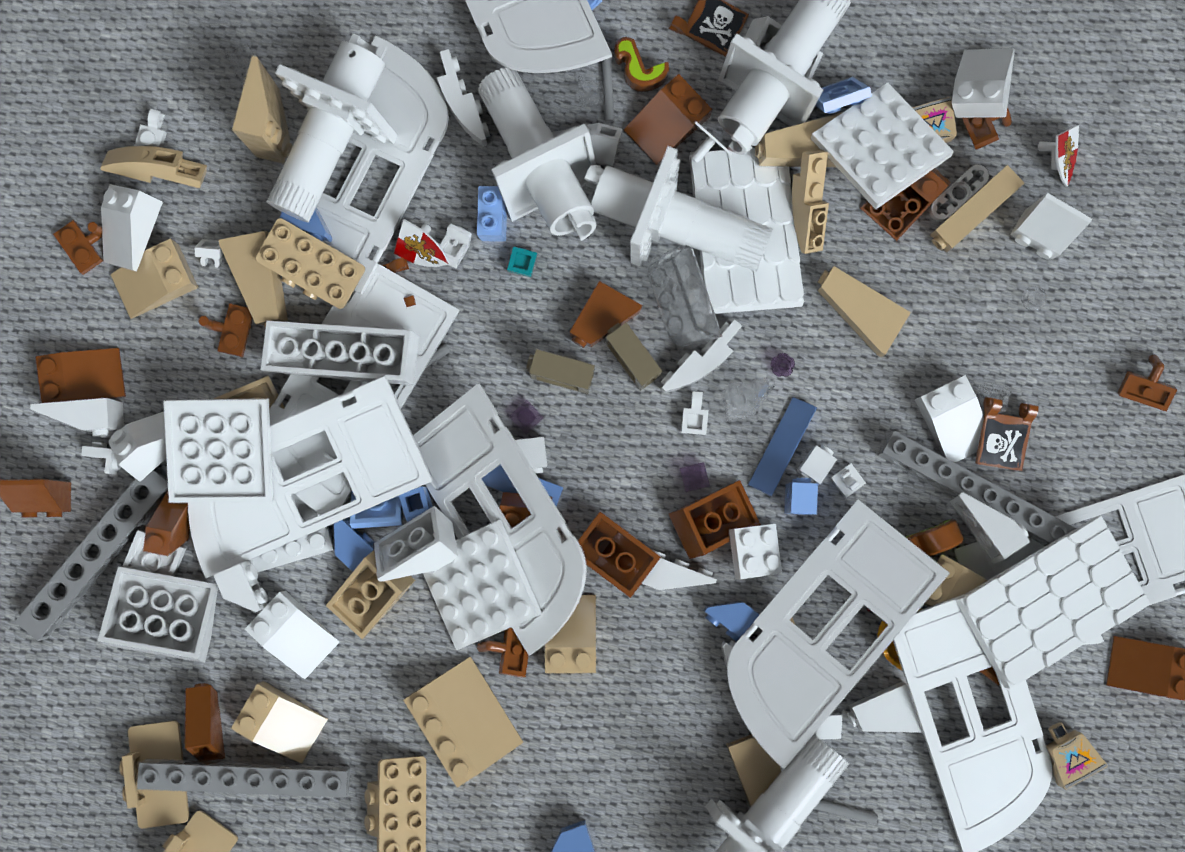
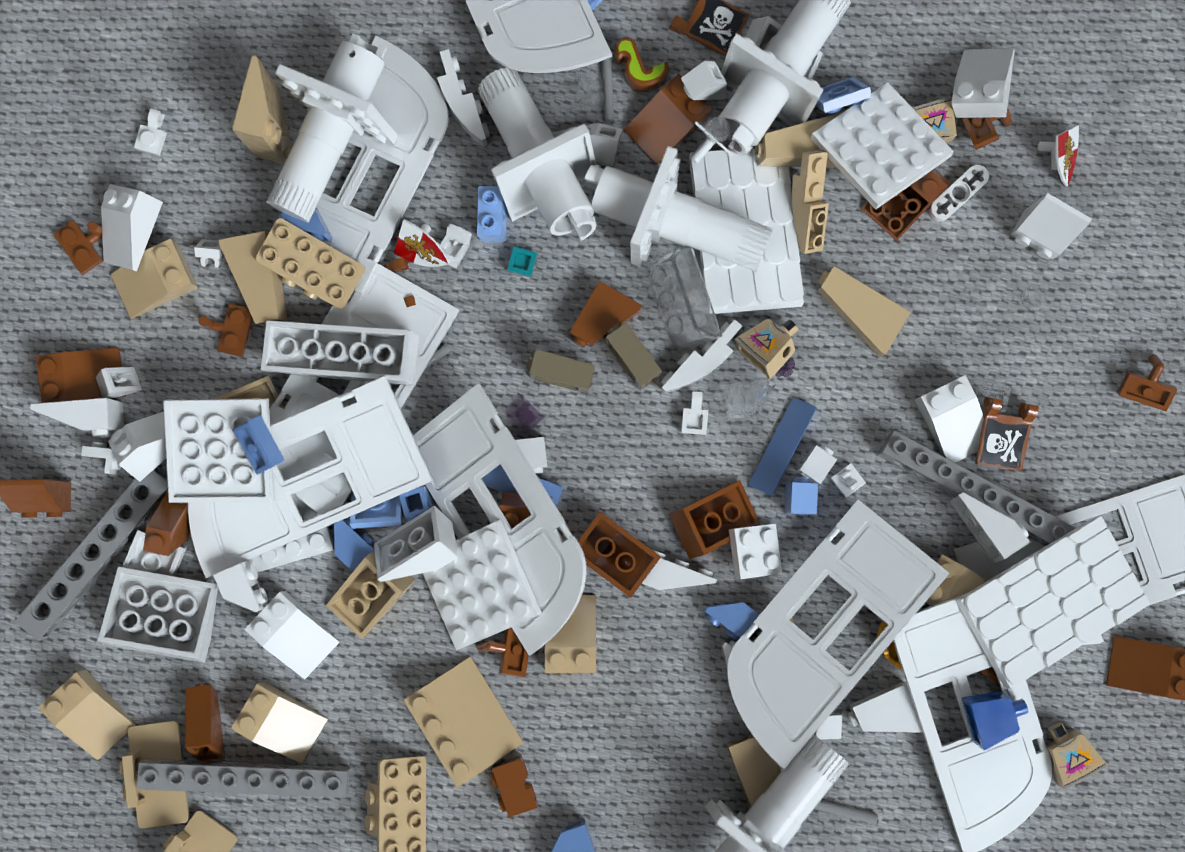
tan slope [101,146,207,188] -> none
clear purple plate [679,462,710,492] -> none
dark orange animal [905,518,964,556] -> none
tan slope [930,165,1024,253] -> none
none -> tan slope [38,670,136,760]
none -> white slope [95,367,142,399]
none -> medium blue slope [232,416,284,475]
none -> dark orange brick [490,755,538,818]
none -> white slope [681,61,727,100]
none -> clear plate [704,117,730,143]
none -> tan torso [735,319,798,379]
none -> blue torso [961,691,1029,750]

